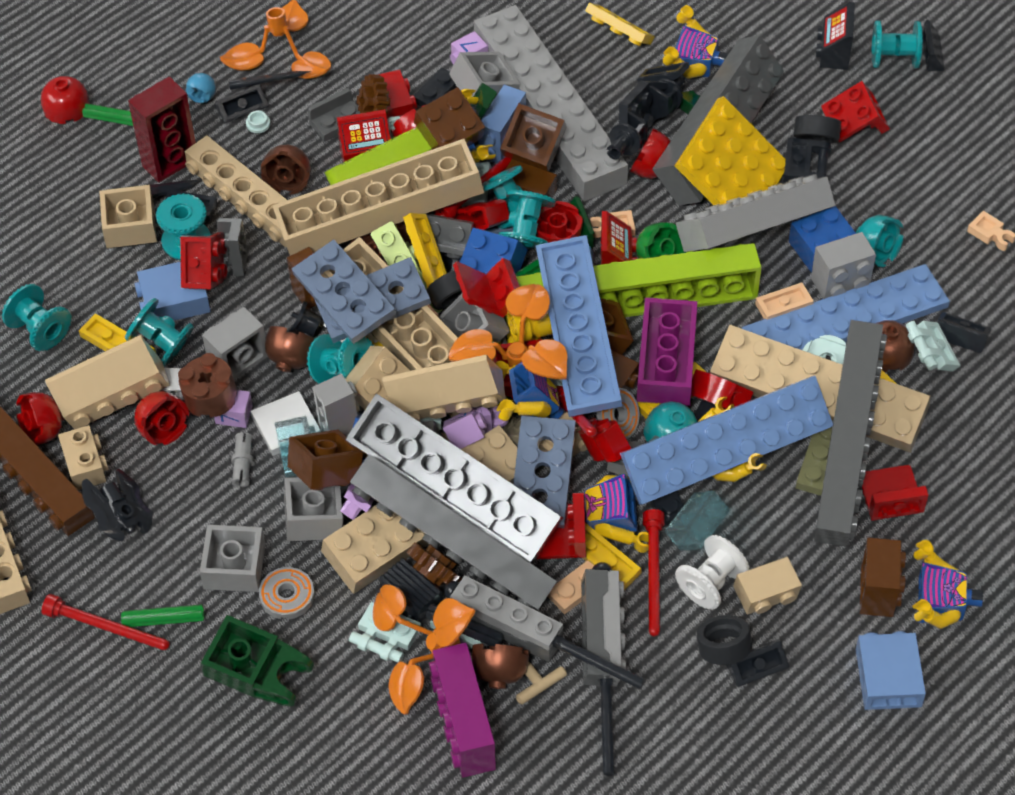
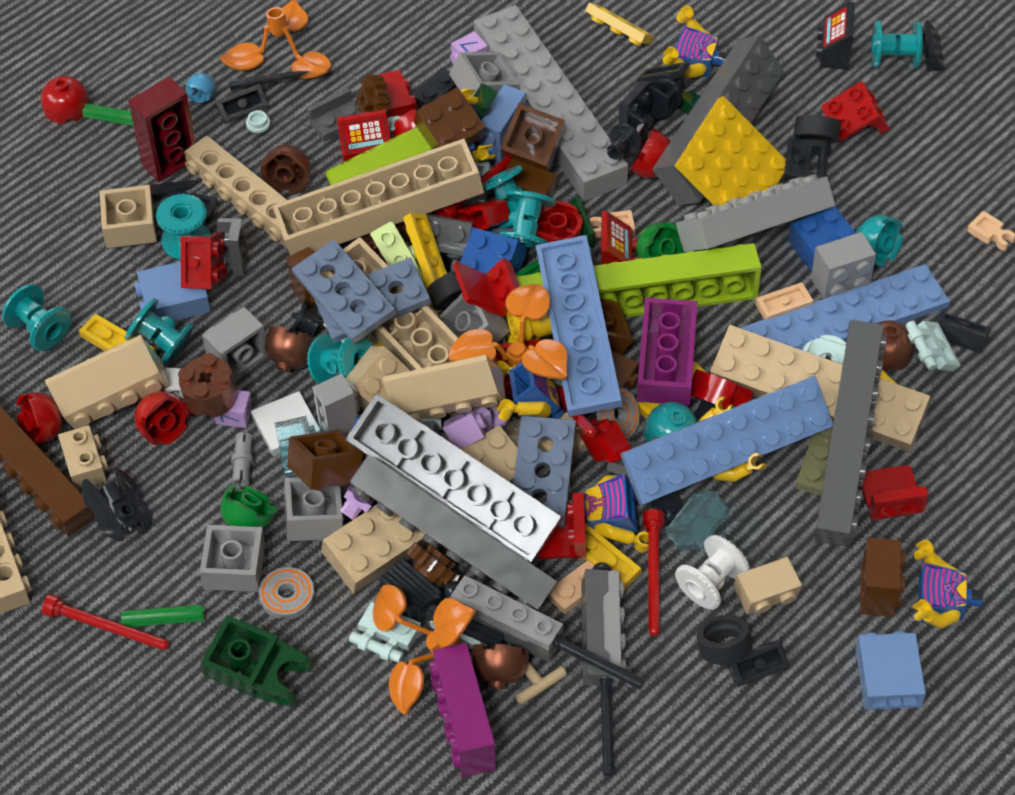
none -> green cylinder [220,484,277,530]

